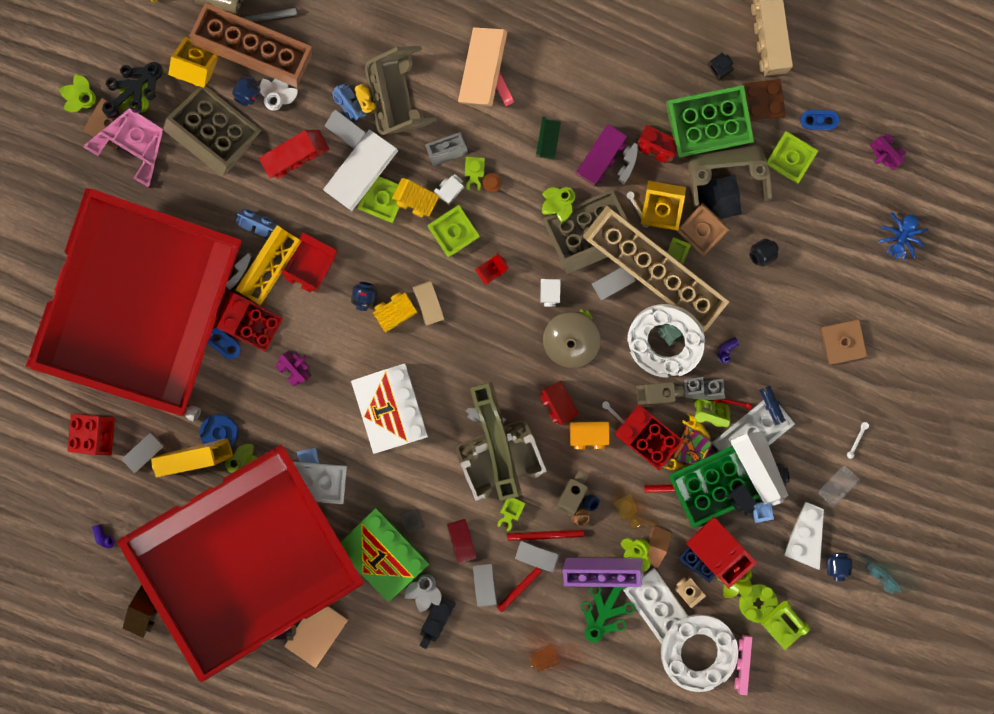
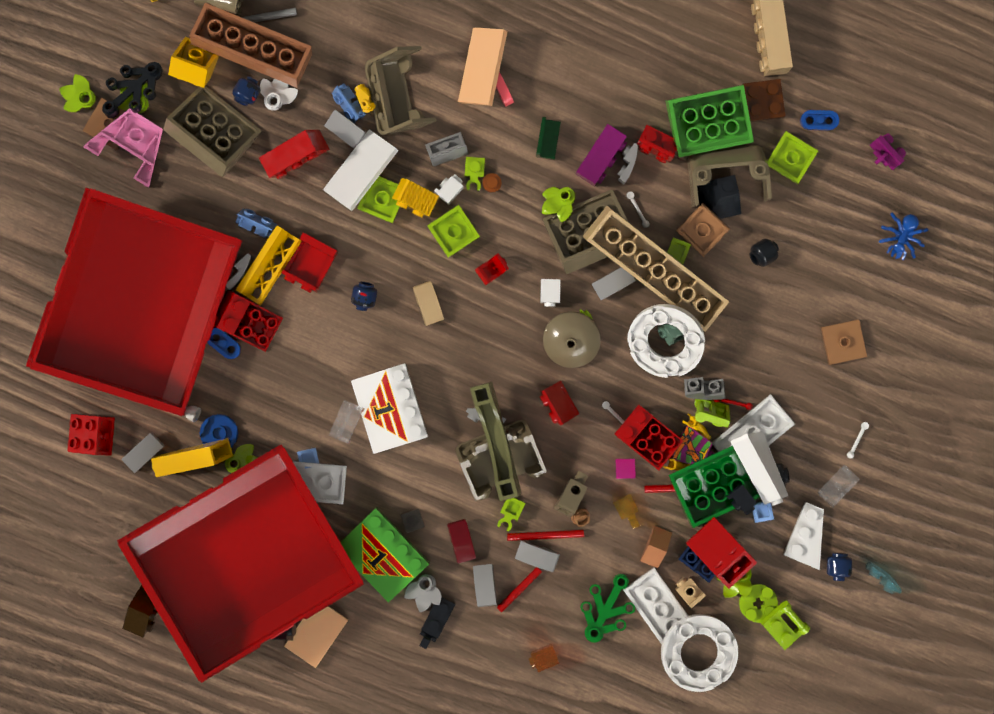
dark purple arm [92,524,115,548] -> none
magenta hips [275,351,311,387] -> none
yellow brick [373,292,418,333] -> none
medium lavender brick [562,558,644,587] -> none
light orange brick [570,422,609,449] -> none
dark blue hinge [583,494,600,511] -> none
lime plate [620,538,651,572] -> none
dark tan torso [636,382,684,405] -> none
yellow slope [641,181,686,231] -> none
black brick [708,52,734,80] -> none
dark purple arm [717,337,739,364] -> none
bright pink plate [734,634,752,695] -> none
dark blue pin [759,386,786,426] -> none
none -> clear hinge [329,400,365,444]
none -> dark pink slope [615,459,636,479]

